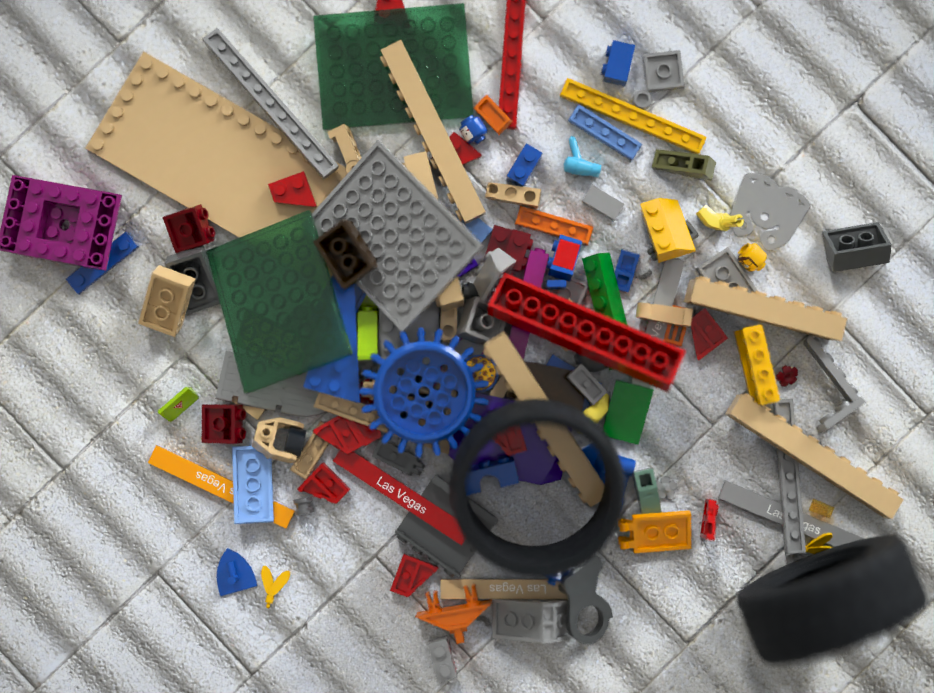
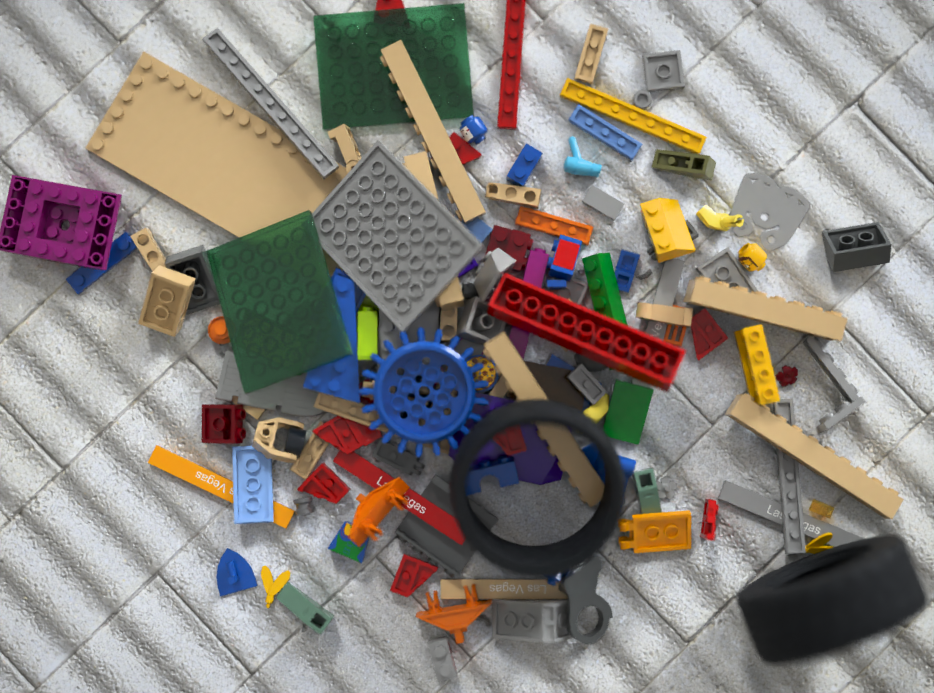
lime slope [158,387,199,422] -> none
dark red plate [162,204,215,253] -> none
red wing [268,171,317,208] -> none
dark brown brick [313,219,378,290] -> none
orange tile [474,95,513,135] -> none
blue brick [601,40,635,87] -> none
none -> tan leg [130,228,166,271]
none -> orange plate [208,316,237,344]
none -> sand green slope [276,582,335,635]
none -> torso [328,521,369,563]
none -> orange connector [349,477,410,547]
none -> tan plate [574,24,608,84]

